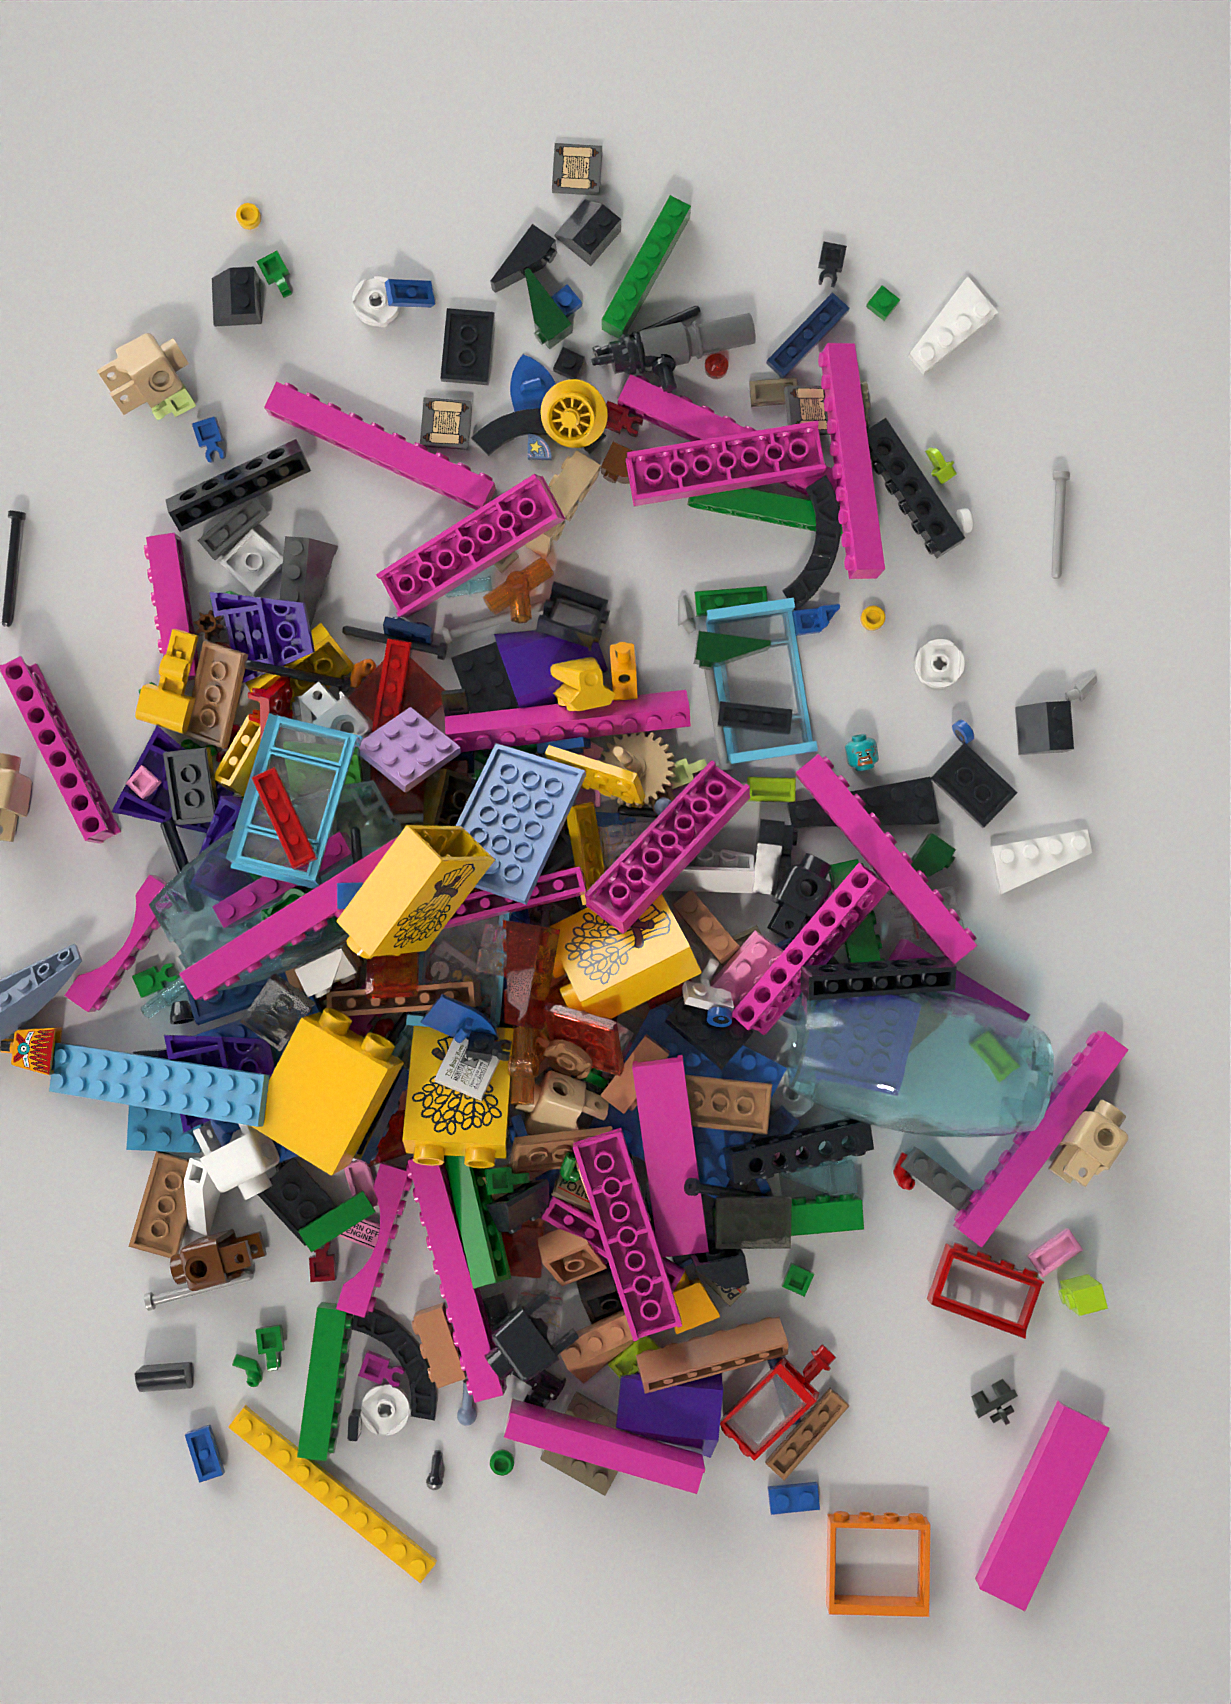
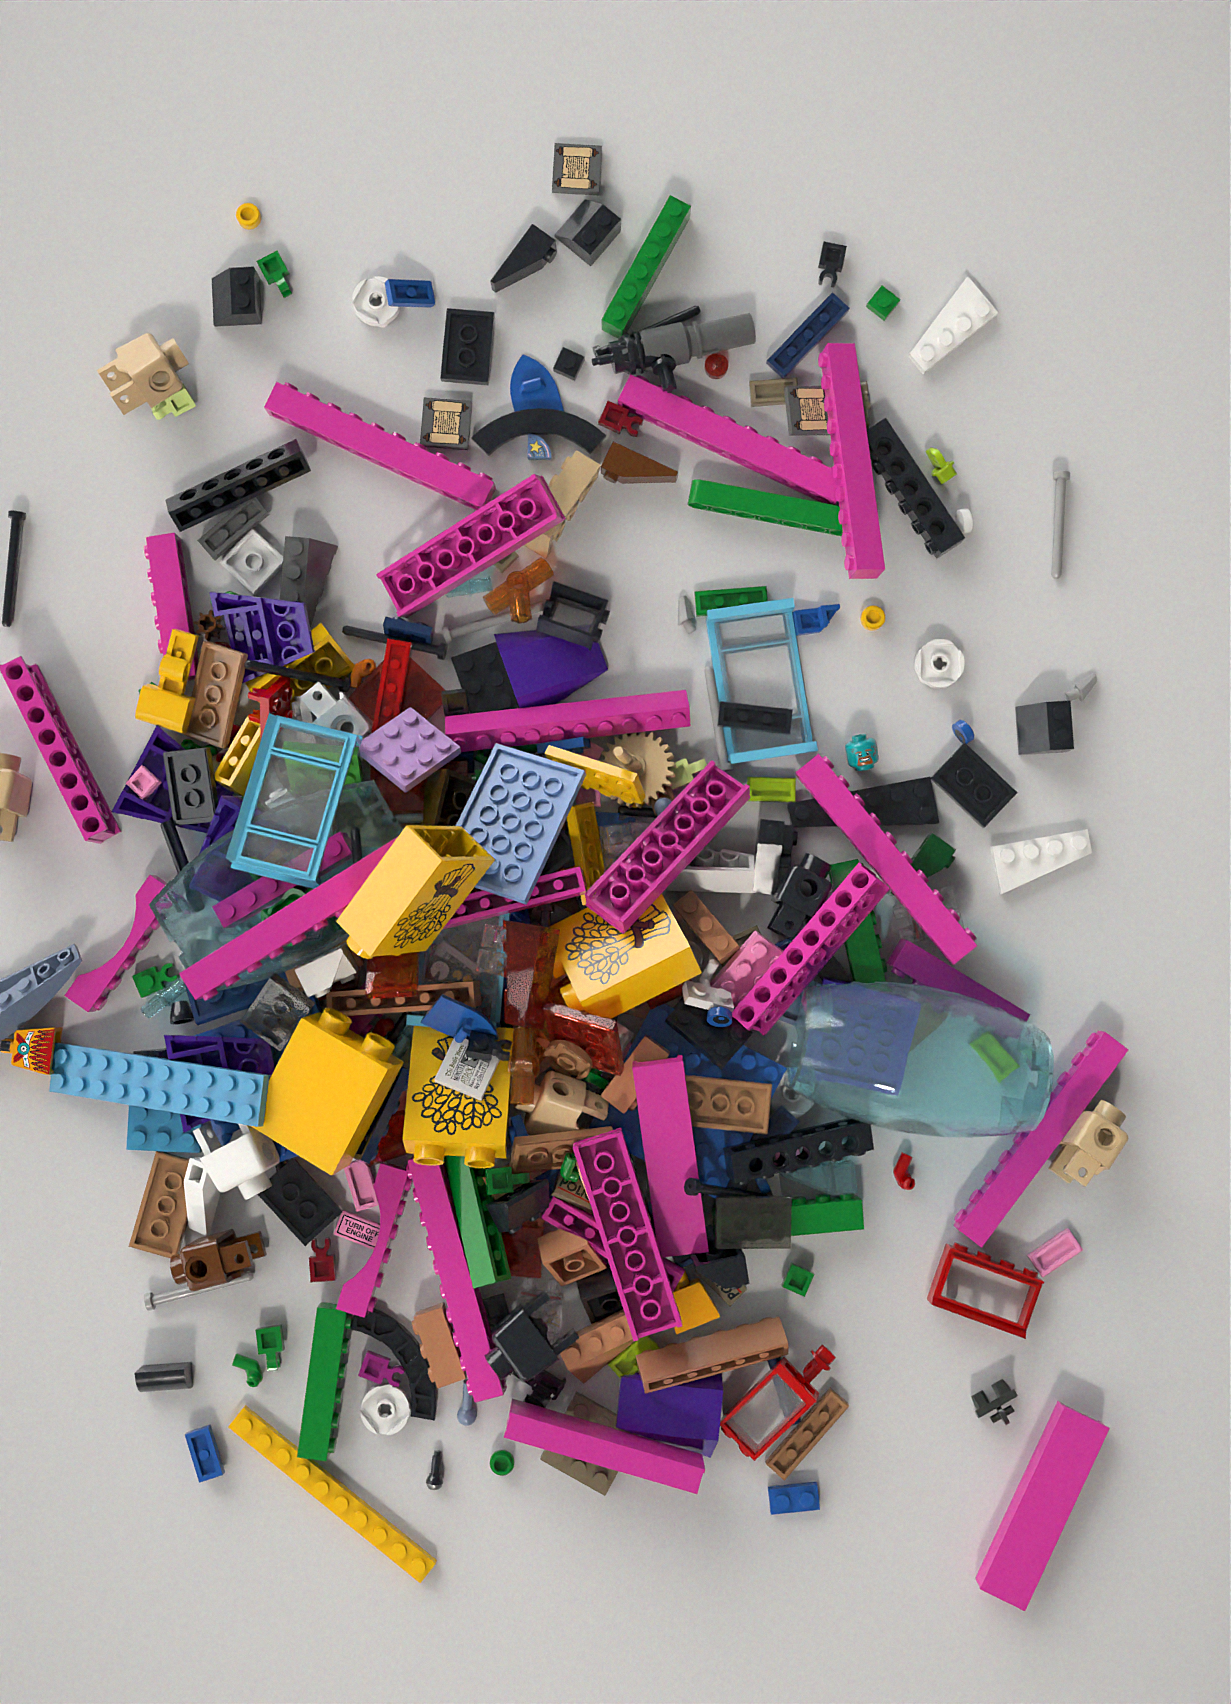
blue plate [192,417,226,463] -> none
red tile [252,767,318,870] -> none
green tile [298,1190,376,1253] -> none
blue plate [337,882,364,909] -> none
black tile [347,1409,362,1441] -> none
dark green slope [525,268,572,349] -> none
yellow piece [541,379,608,448] -> none
yellow piece [550,657,616,711] -> none
blue plate [551,284,582,317] -> none
light orange torso [610,642,638,701] -> none
dark pink tile [626,421,826,506] -> none
dark green slope [693,631,771,670] -> none
black tile [782,475,841,611] -> none
black brick [800,956,957,1001] -> none
orange window [826,1511,930,1617] -> none
dark grey plate [901,1146,973,1211] -> none
lime brick [1058,1274,1108,1316] -> none

